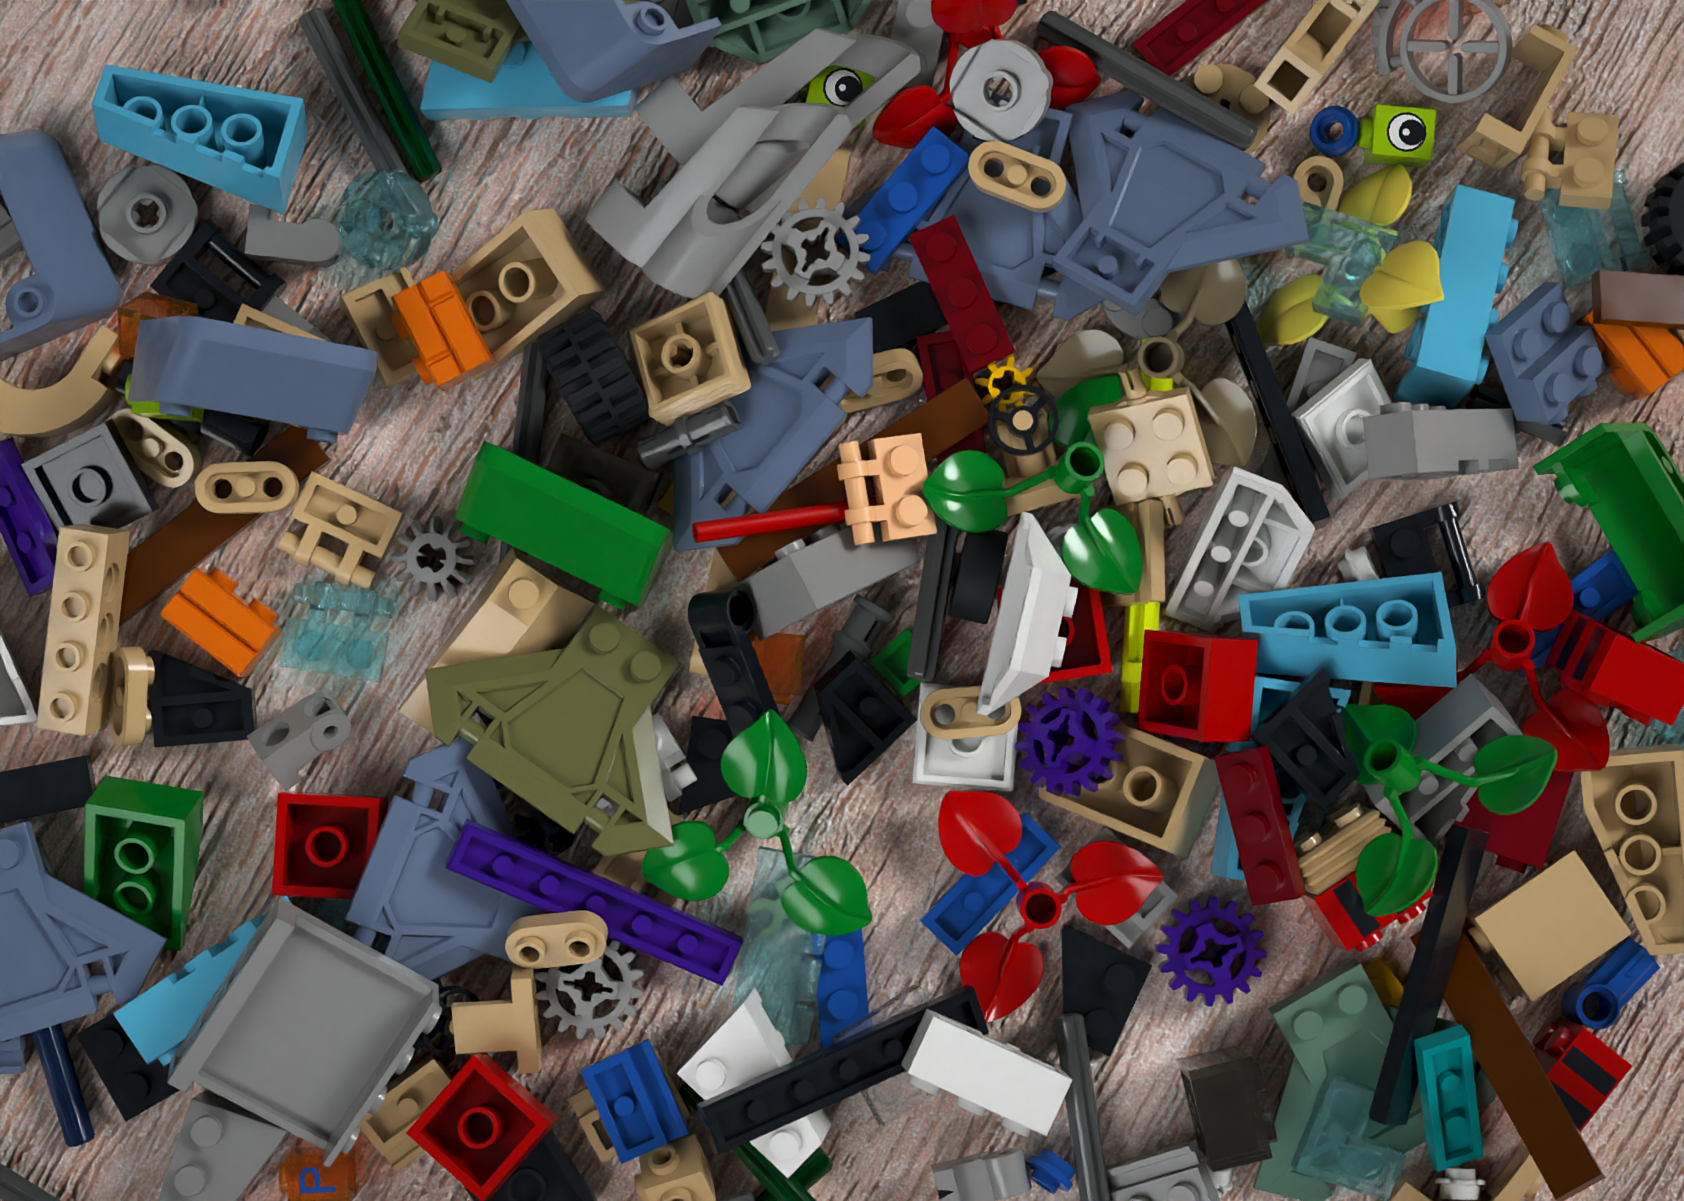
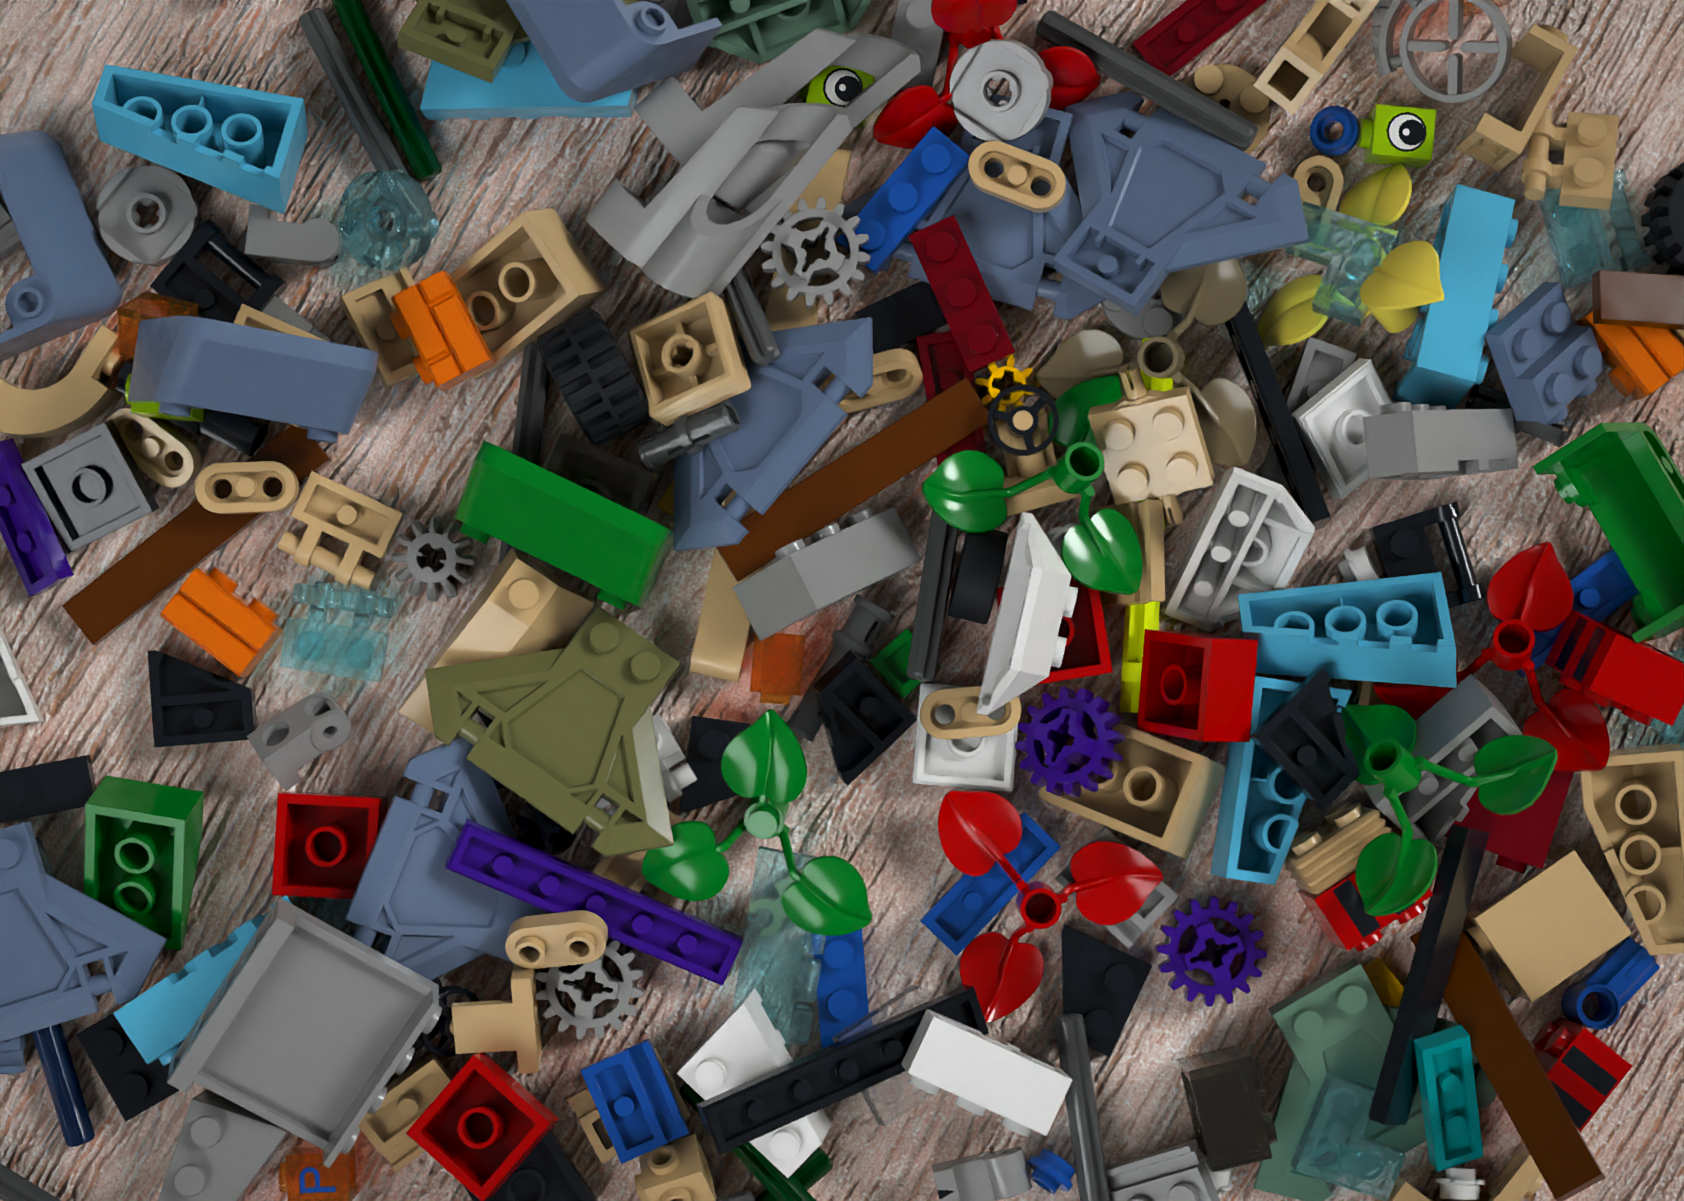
tan brick [36,523,130,736] -> none
tan plate [109,646,155,746] -> none
black plate [688,588,781,737] -> none
red piece [692,497,877,543] -> none
light nougat plate [837,433,937,546] -> none
dark red plate [1214,745,1306,906] -> none

